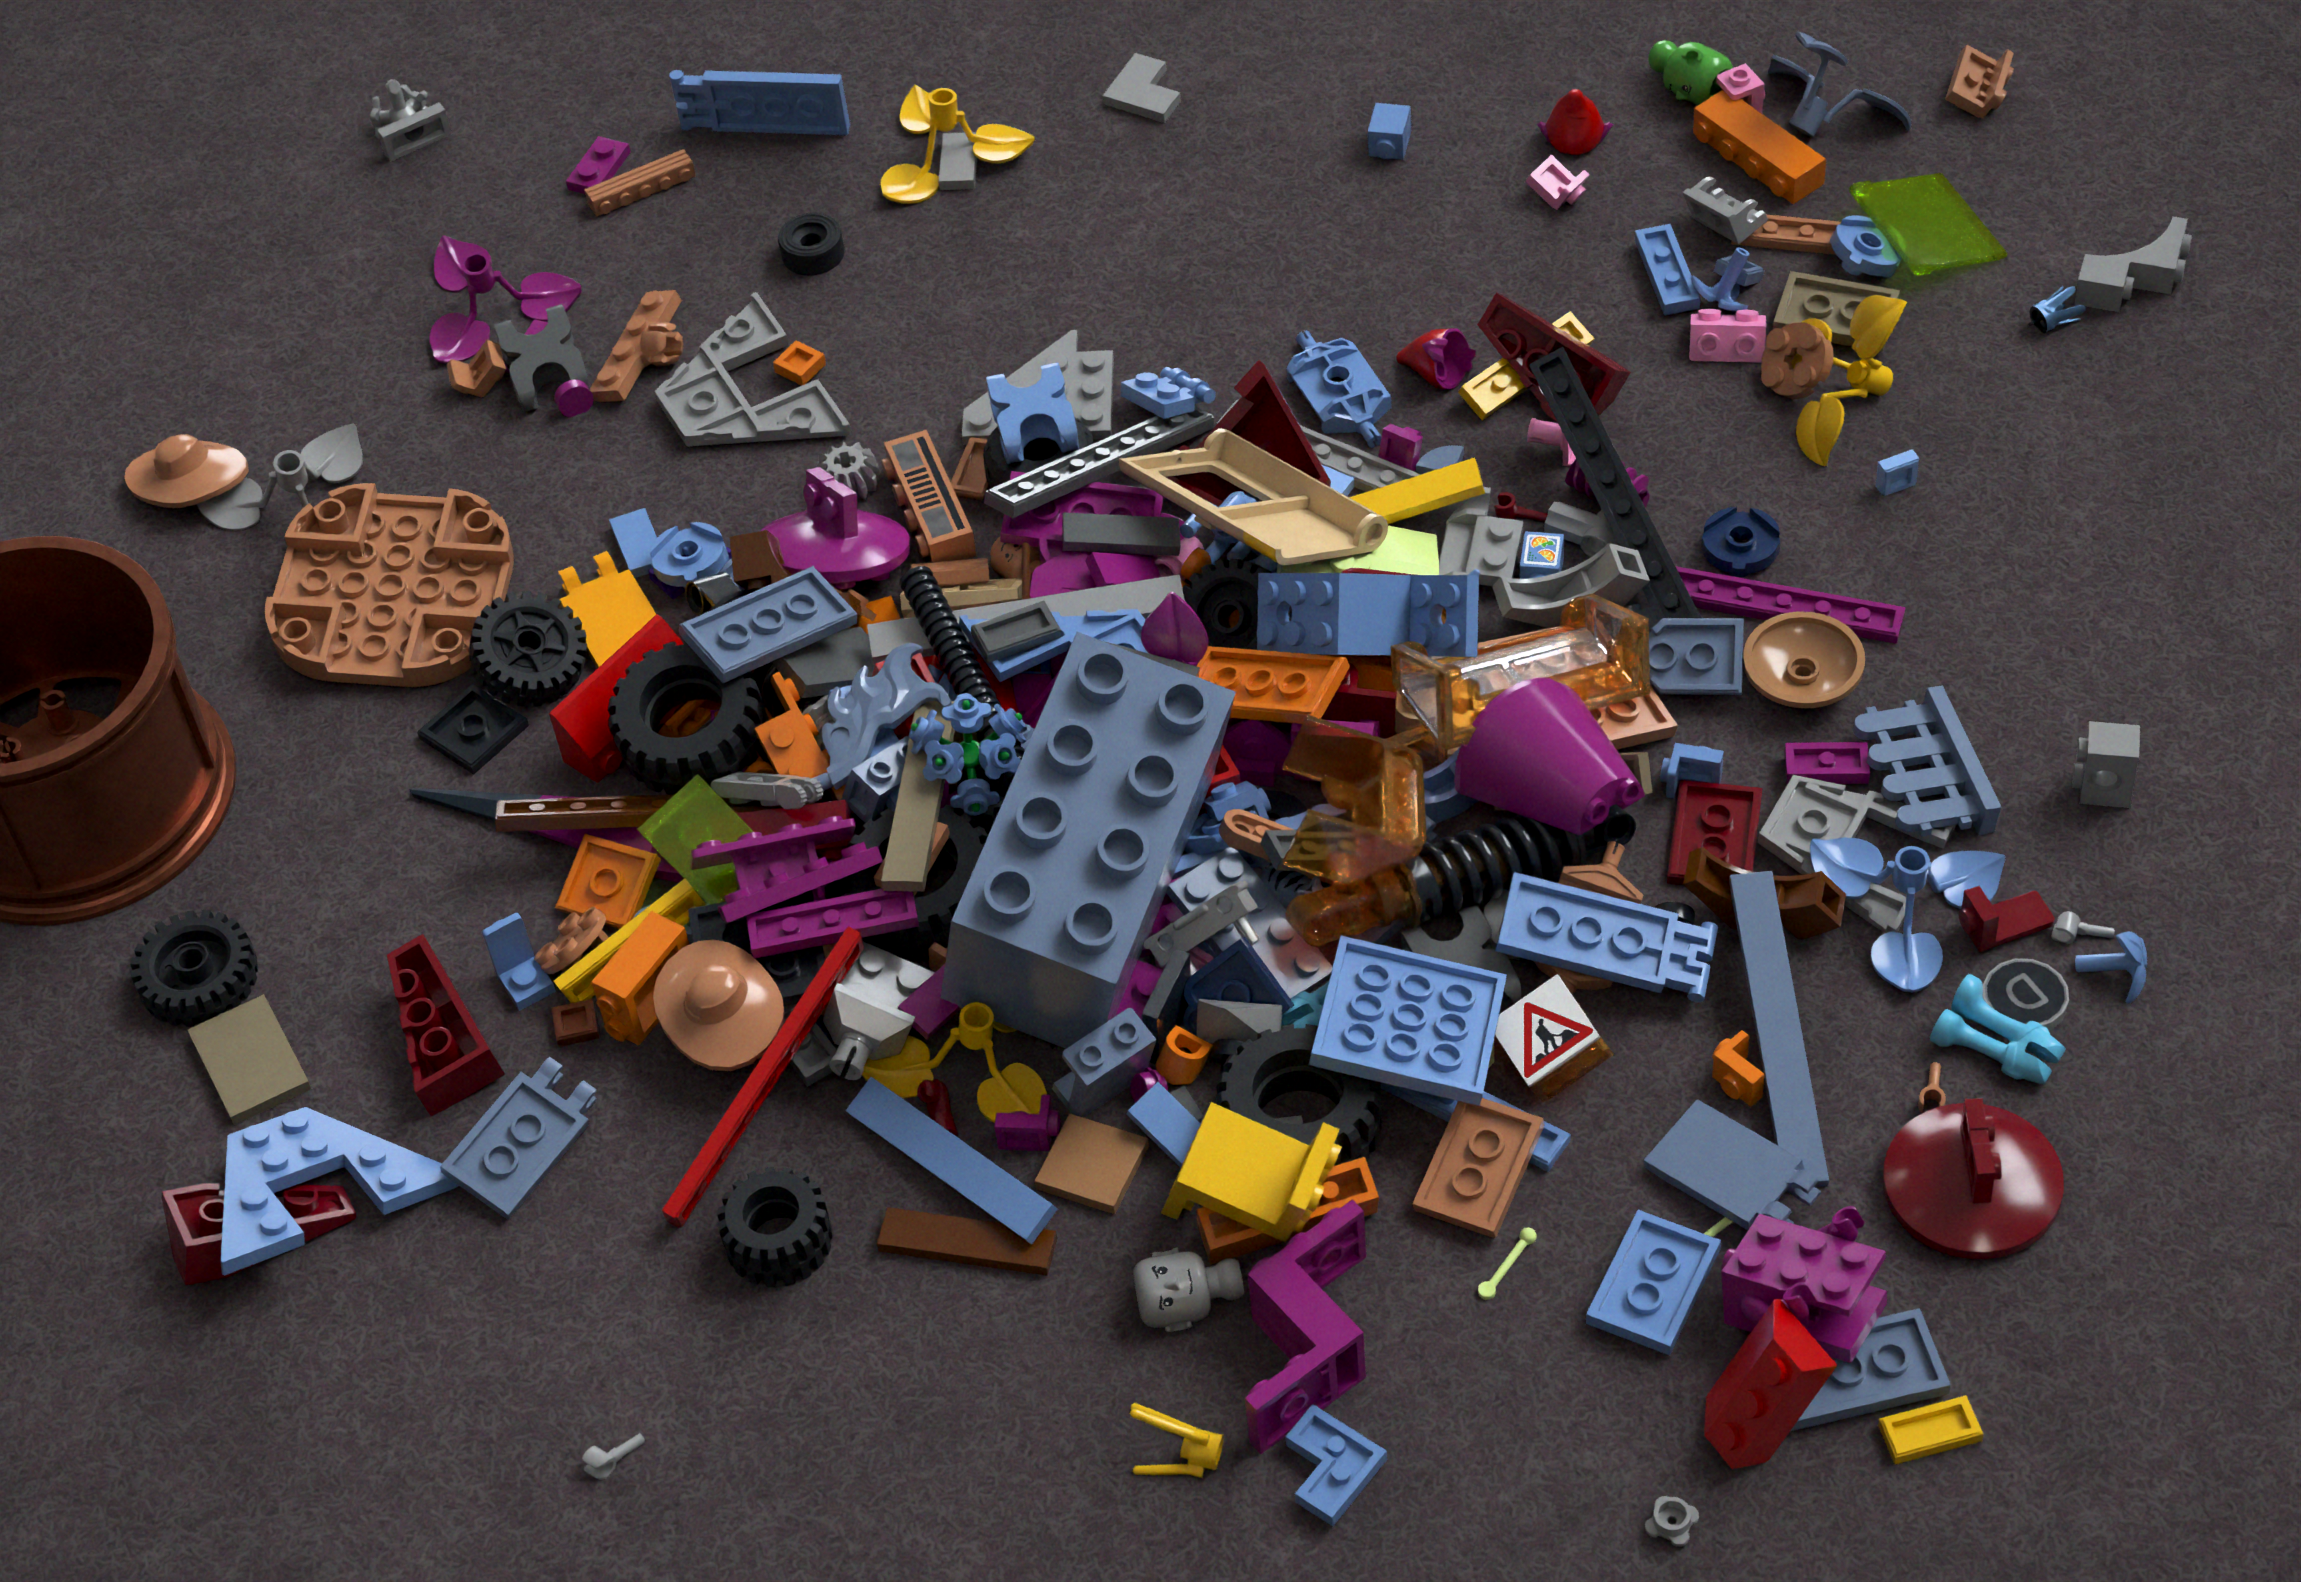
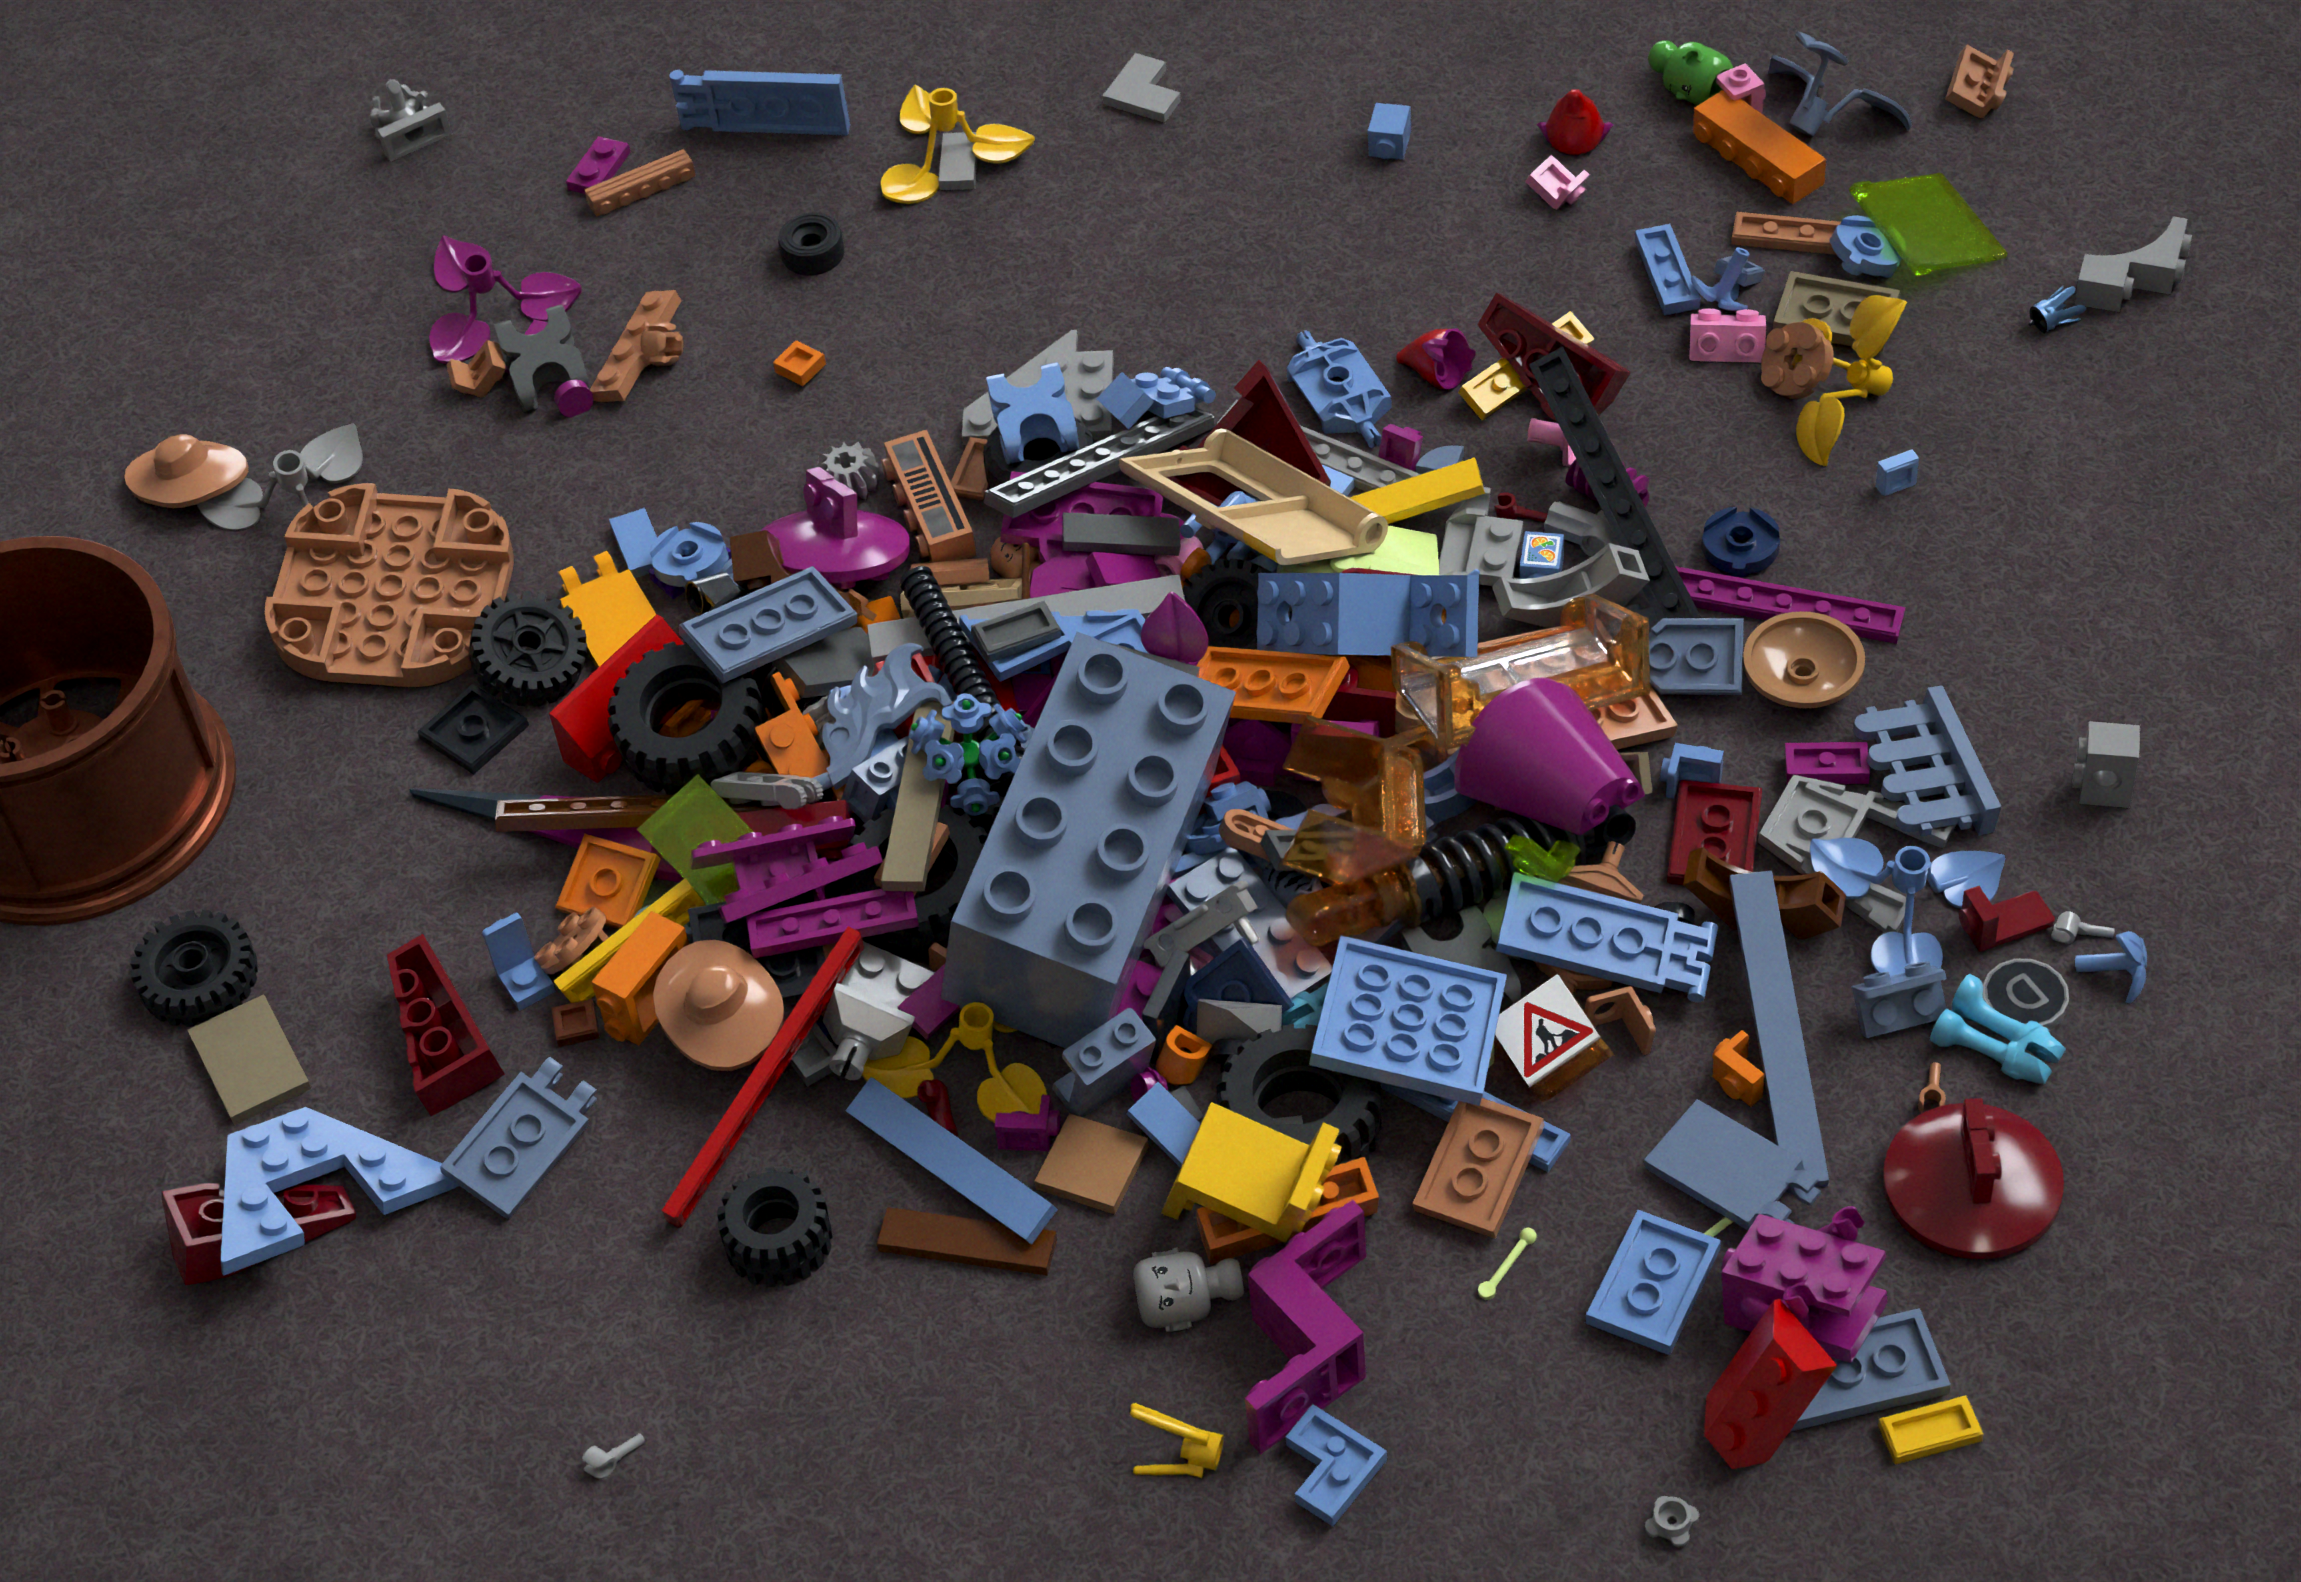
light grey wing [655,292,851,446] -> none
light grey hinge [1683,177,1768,244] -> none
none -> medium blue tile [1097,372,1154,429]
none -> clear neon green bracket [1504,835,1581,882]
none -> nougat bracket [1584,986,1656,1055]
none -> sand blue bracket [1851,962,1947,1038]

